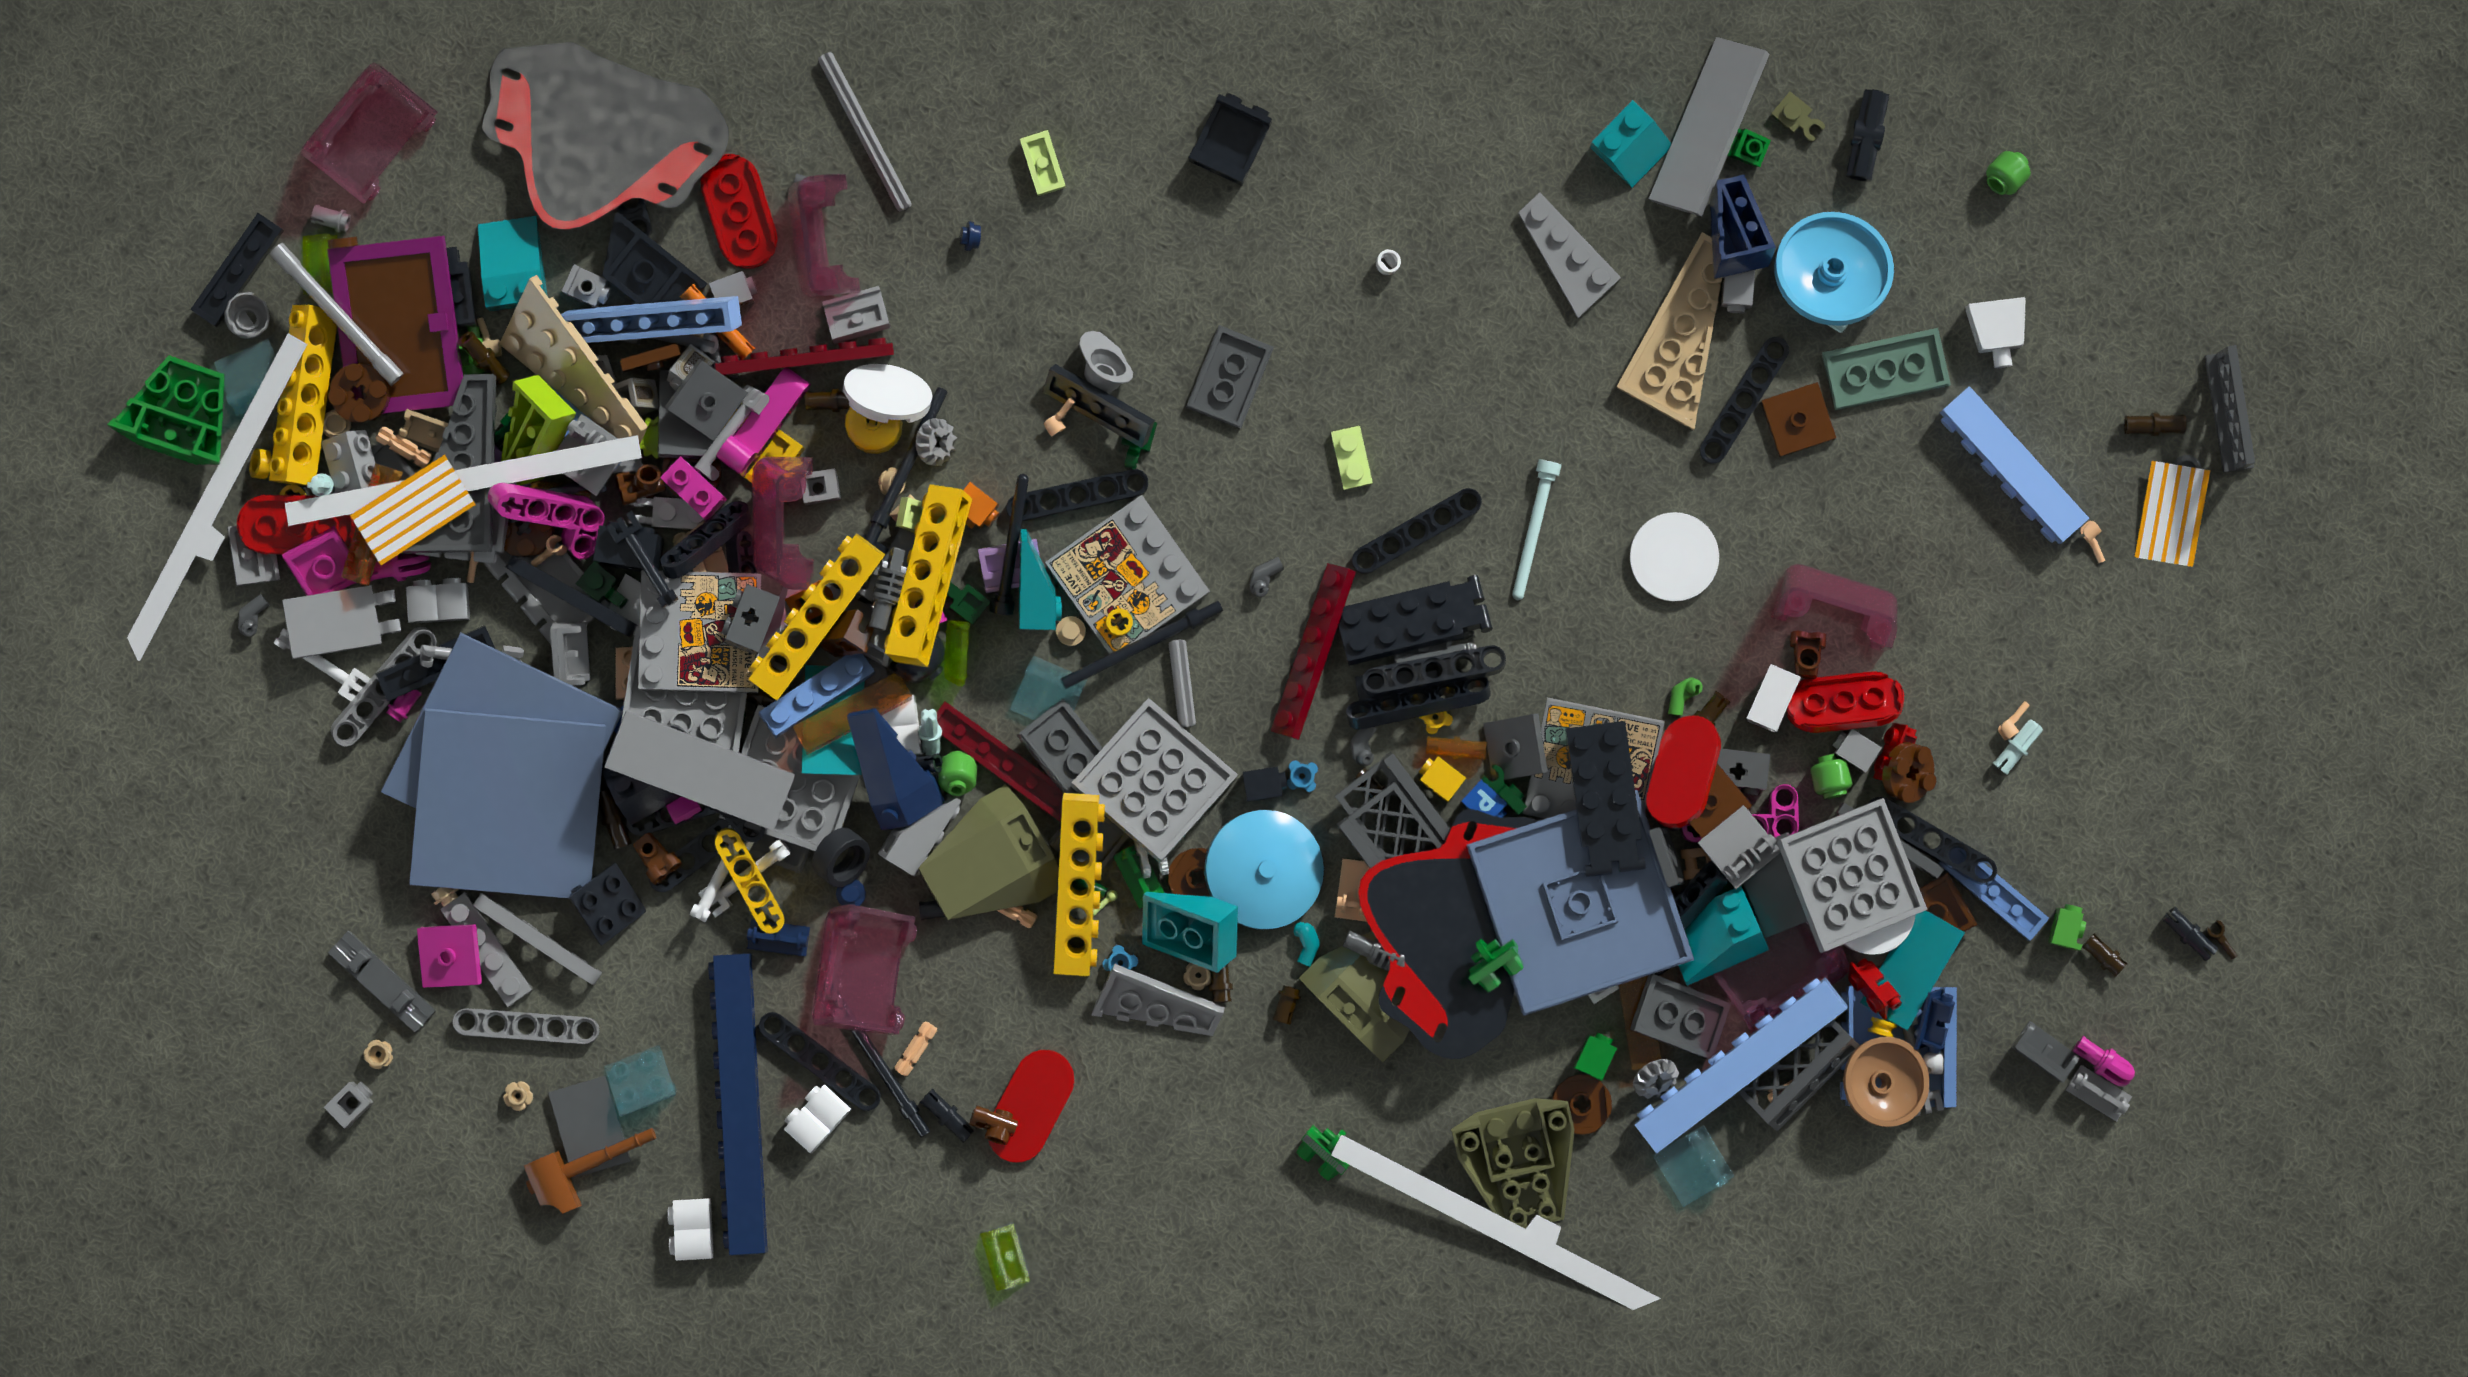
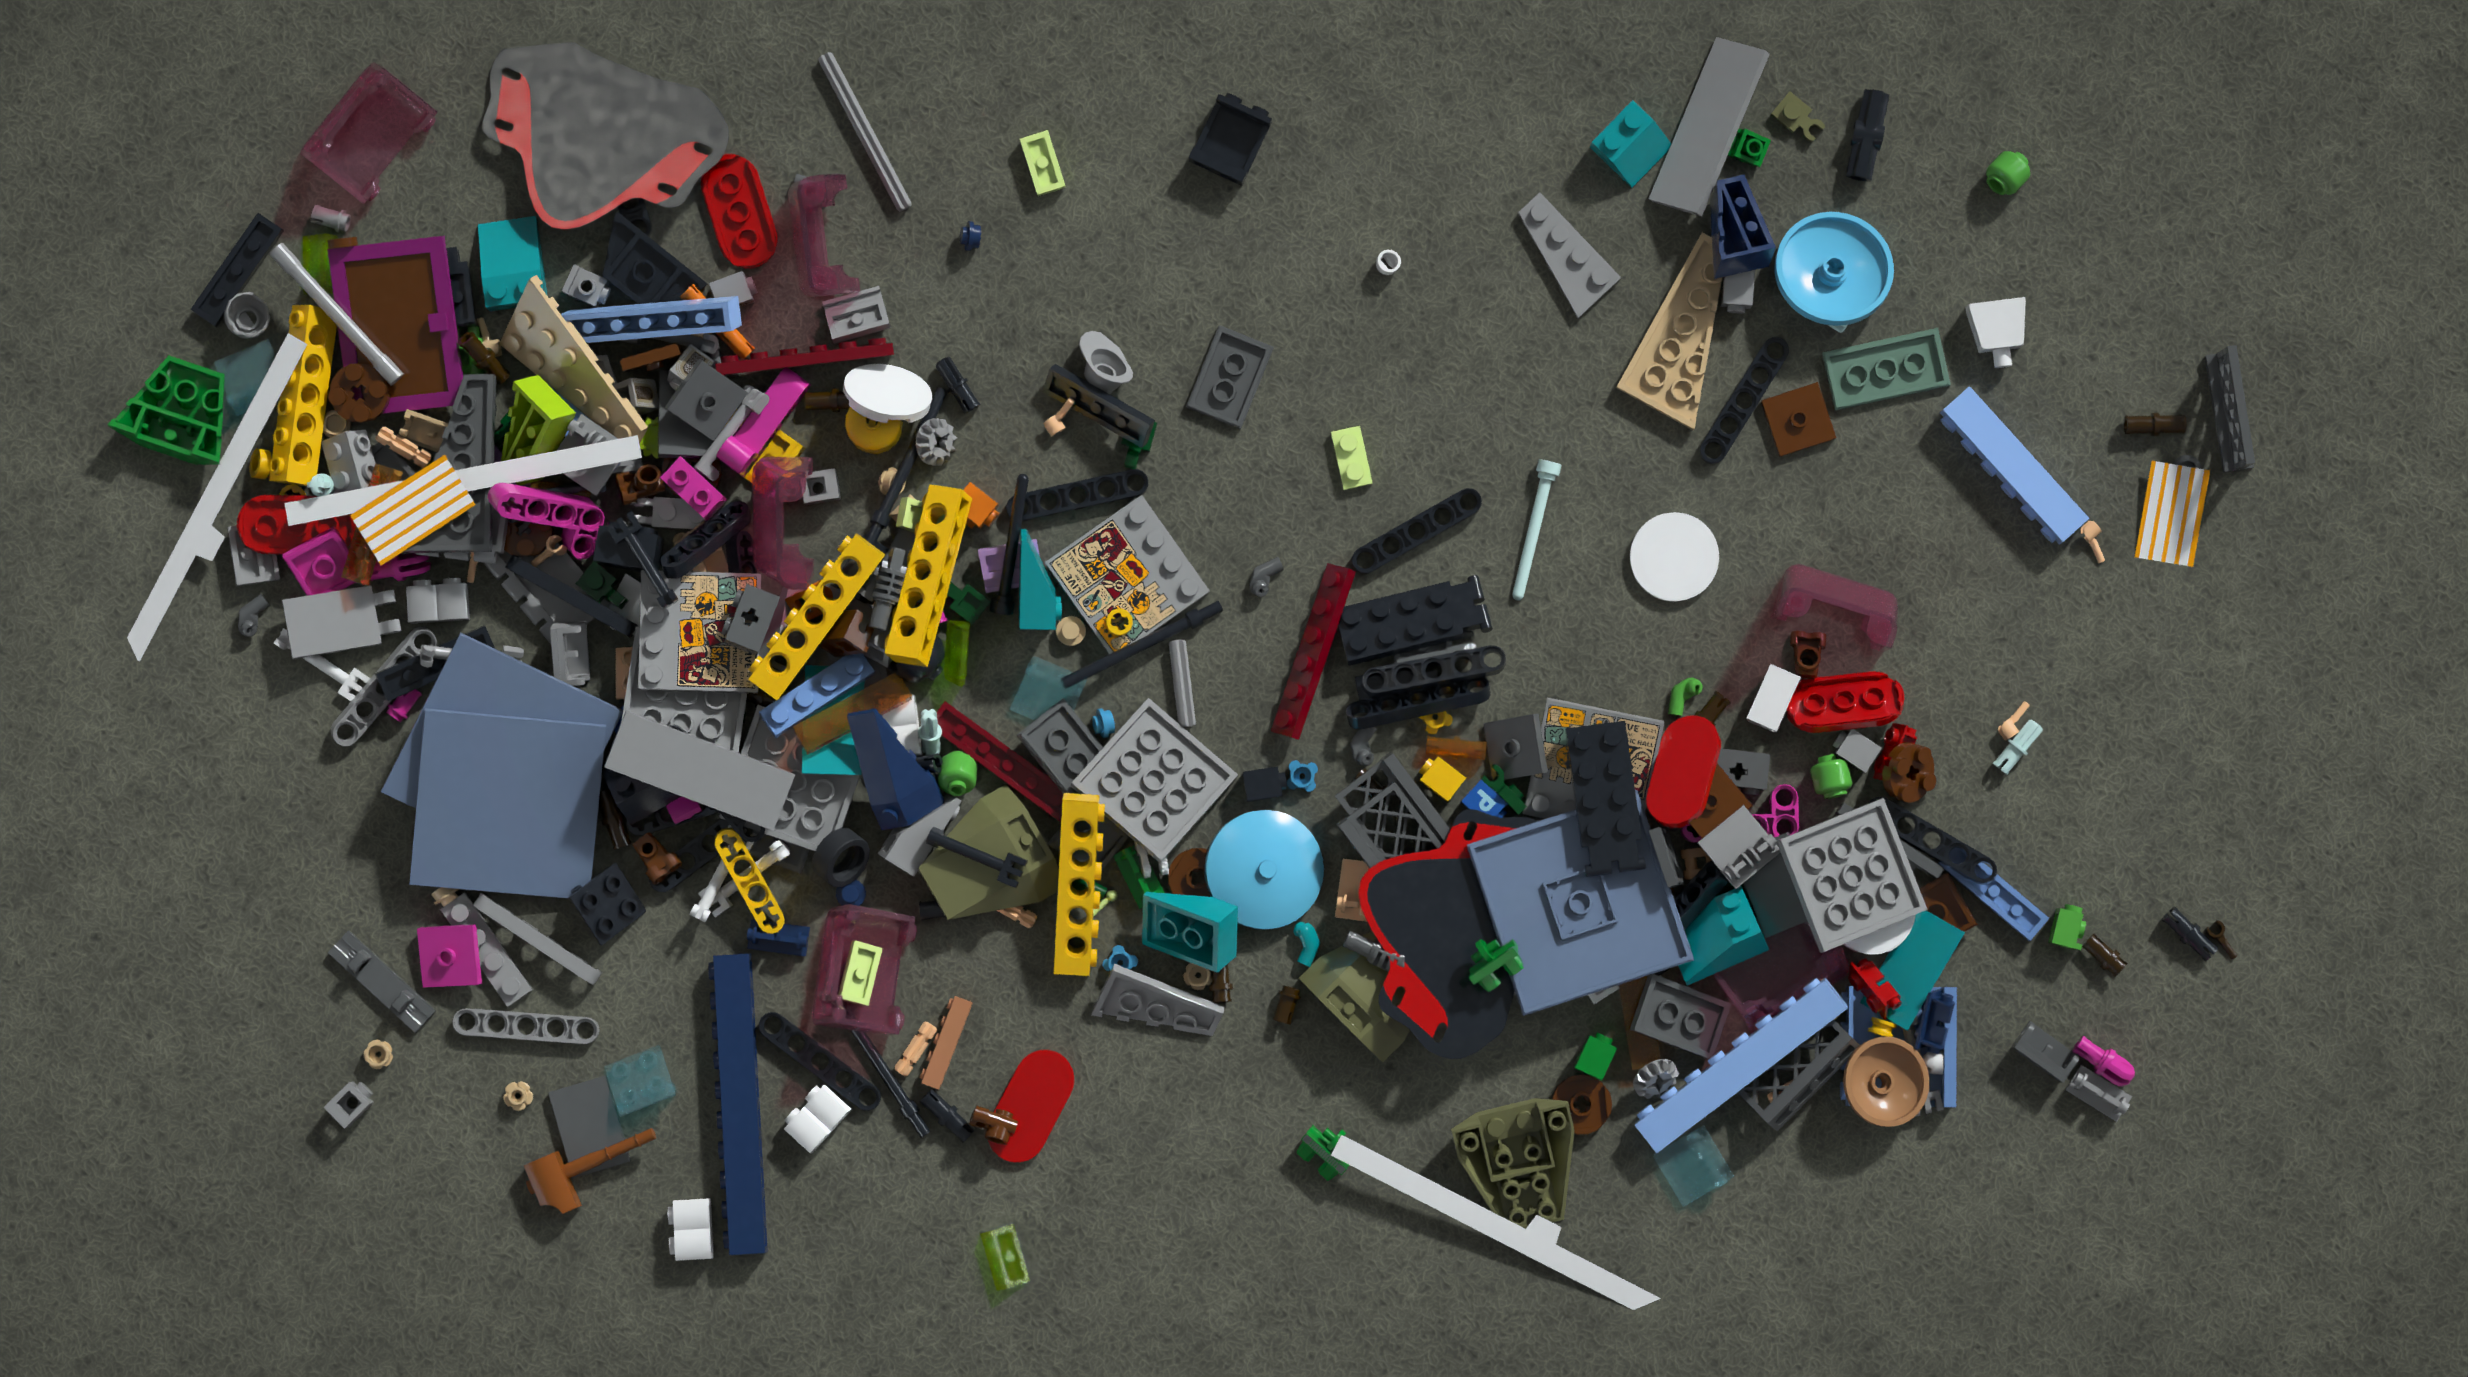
none -> yellowish green plate [837,940,883,1006]
none -> nougat piece [920,996,973,1090]
none -> black hinge [926,827,1028,888]
none -> black axle [936,356,981,414]
none -> dark azure plate [1092,708,1115,738]

